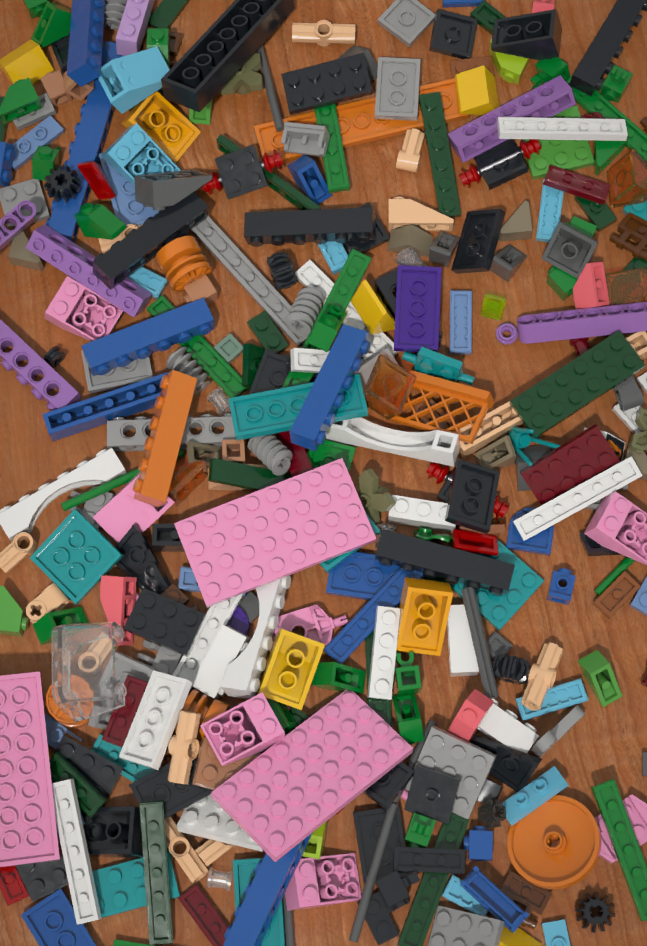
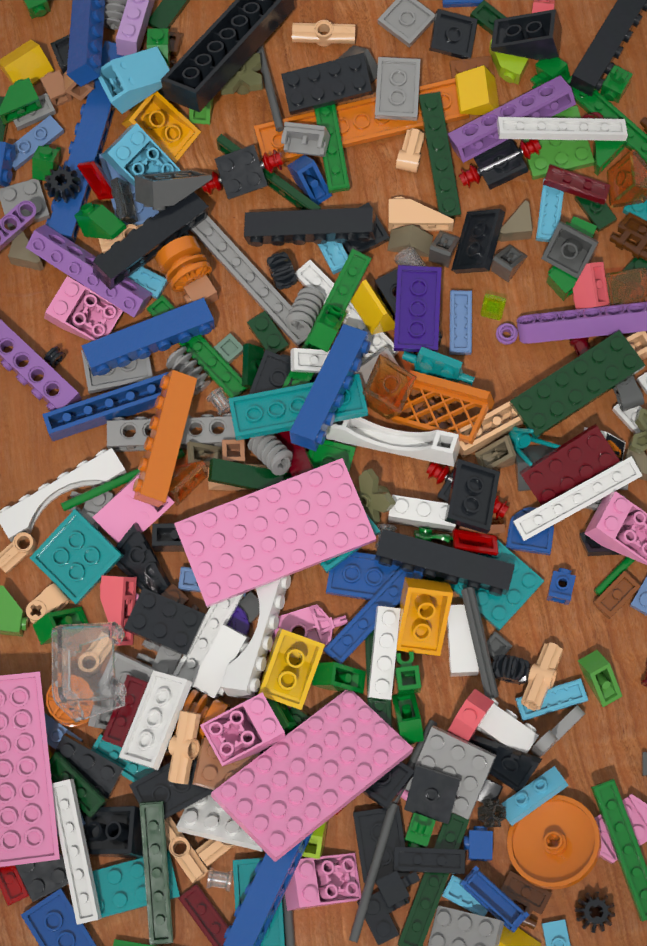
green slope [31,1,72,48] -> none
none -> clear smoke plate [110,178,138,224]

